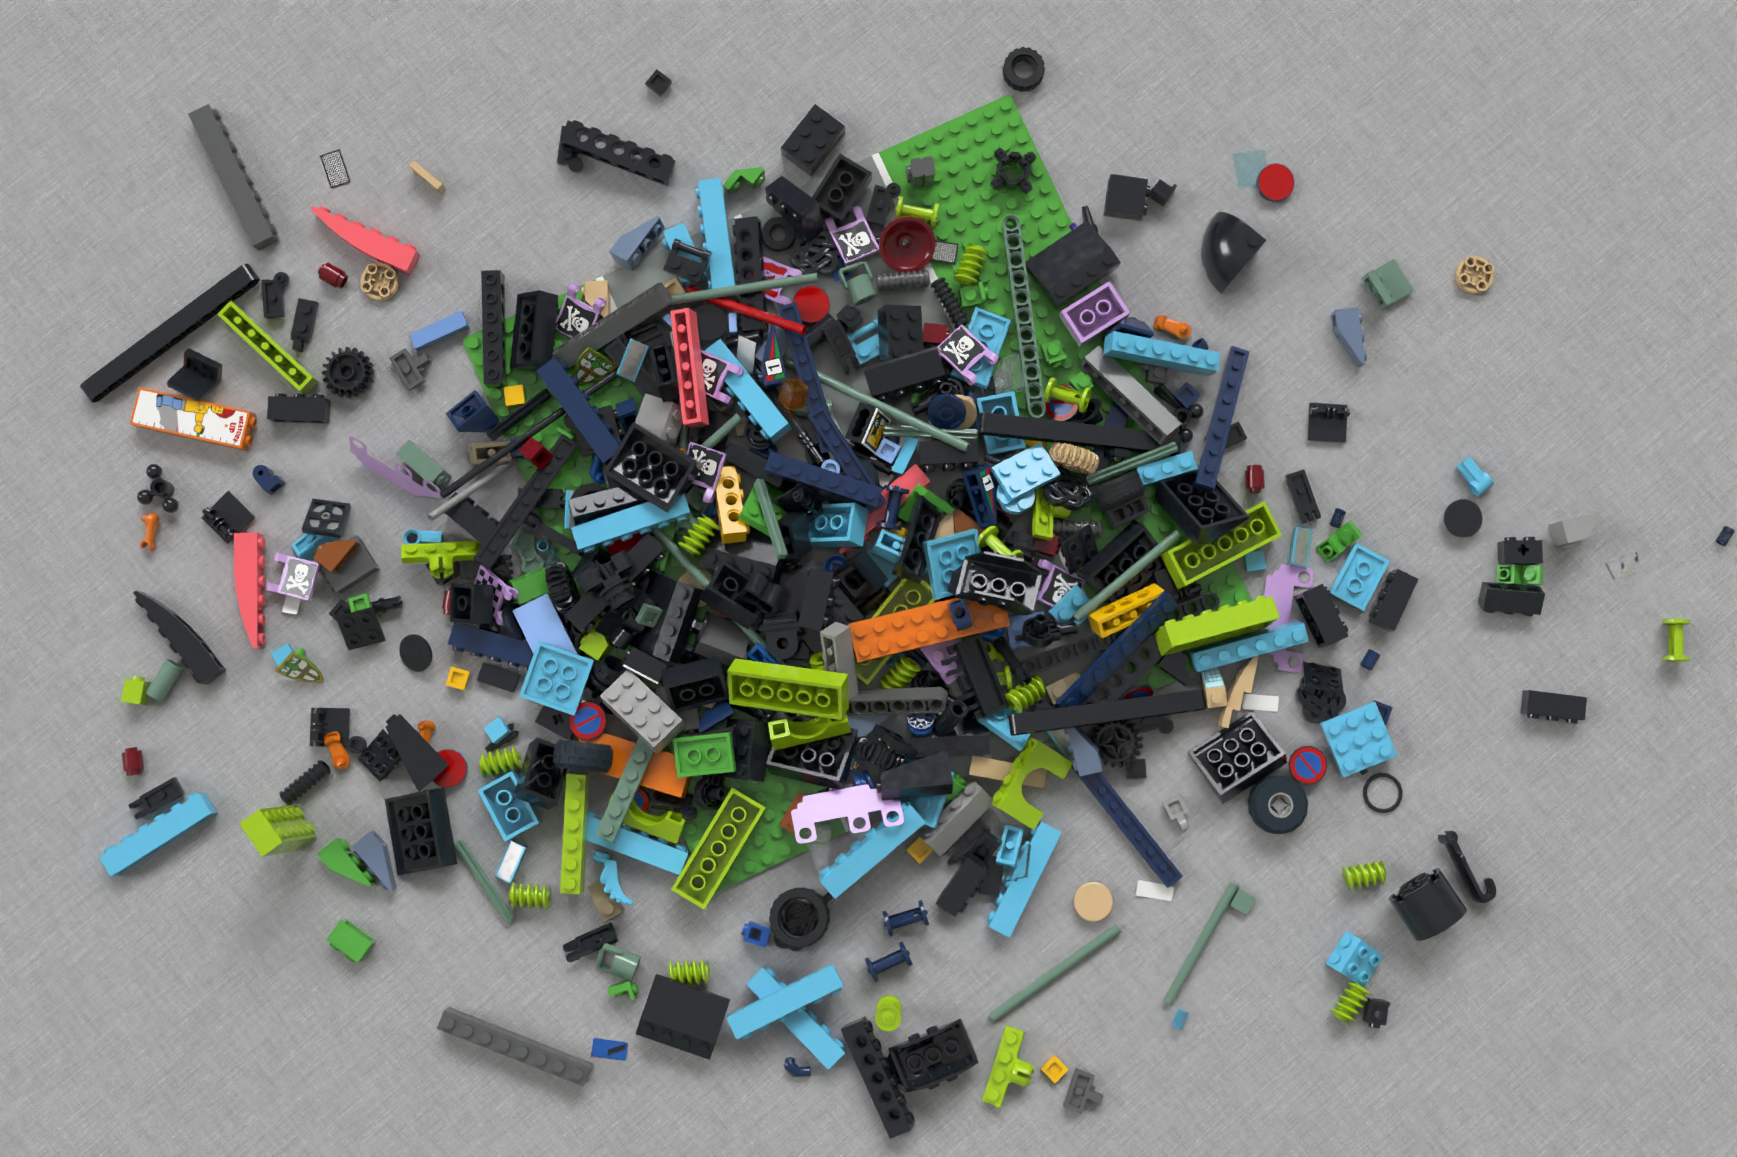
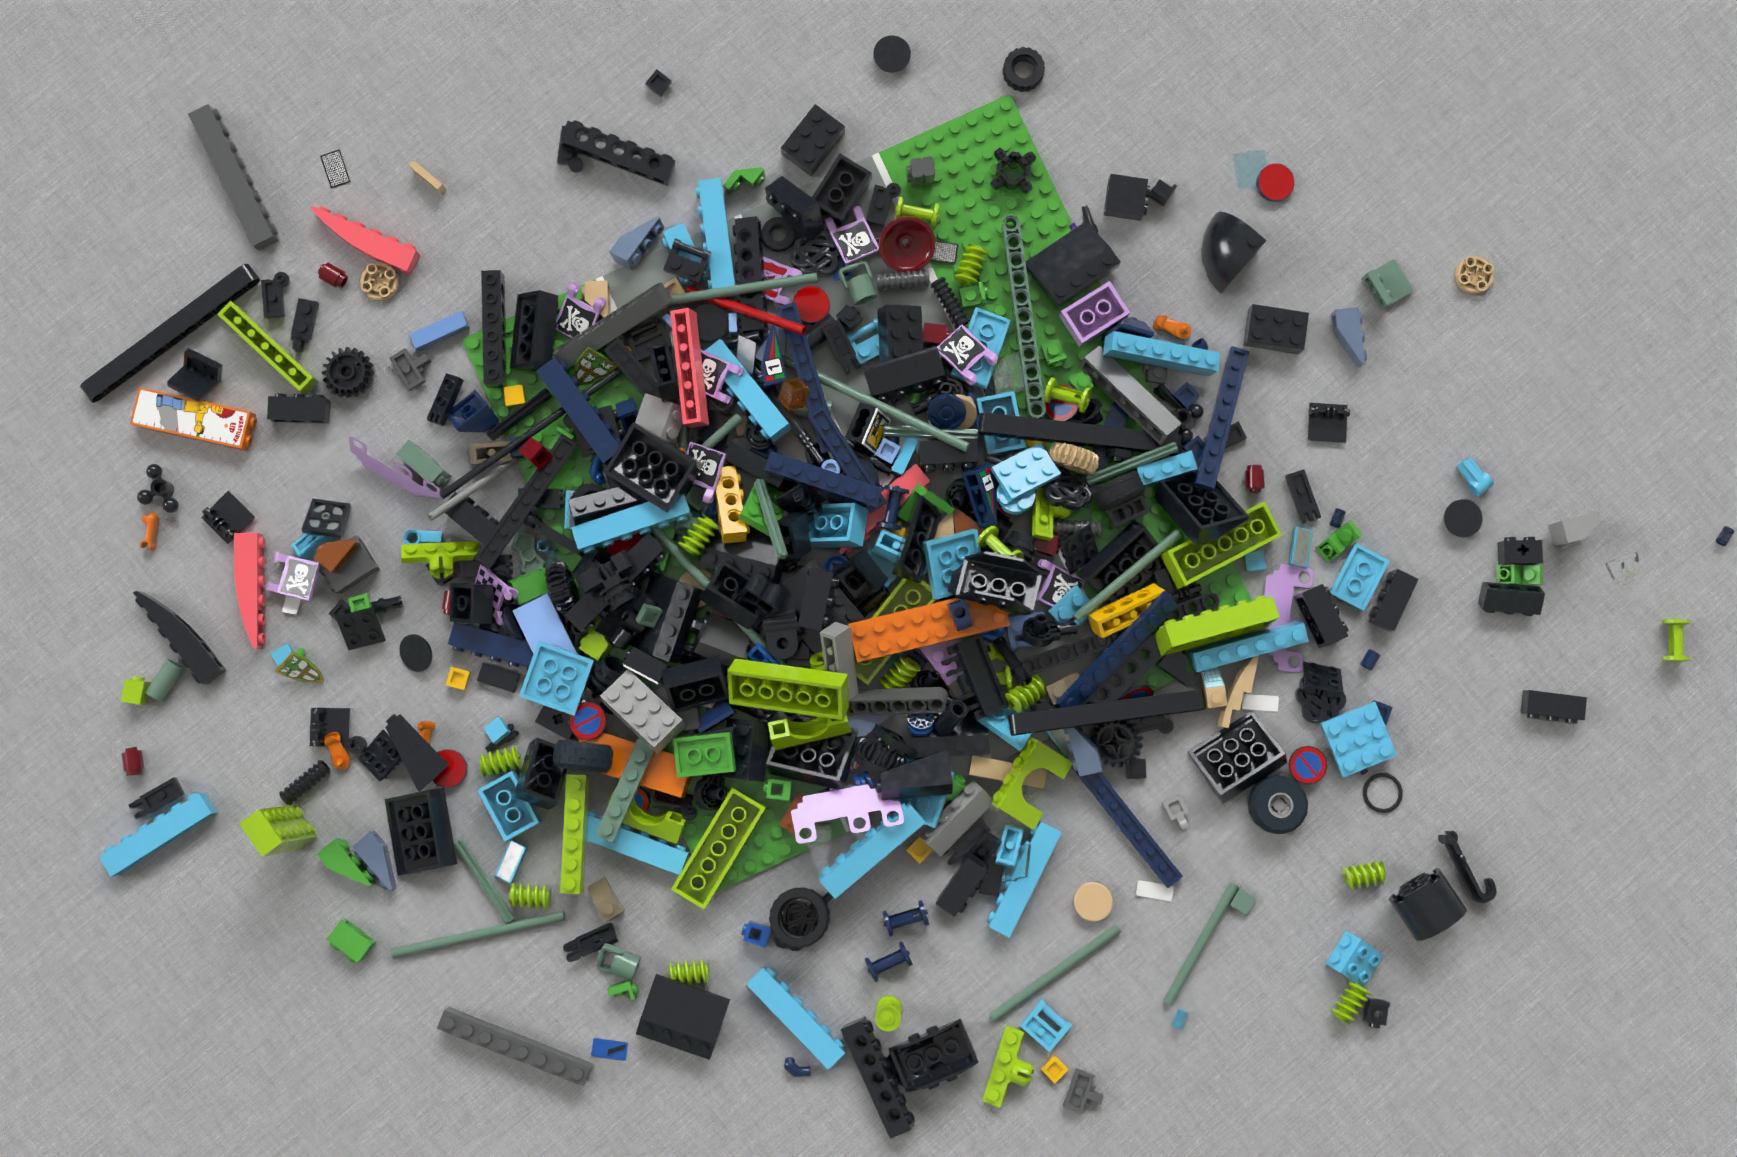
dark blue leg [252,465,286,495] -> none
medium azure plant [592,850,634,905] -> none
flat silver slope [616,339,649,382] -> none
medium azure brick [726,963,844,1040] -> none
none -> sand green piece [391,911,565,958]
none -> black hinge [427,373,464,426]
none -> bright green brick [763,778,792,801]
none -> black piece [873,35,911,73]
none -> medium azure plate [1020,999,1072,1052]
none -> dark blue plate [1182,435,1205,461]
none -> black brick [1243,304,1309,354]

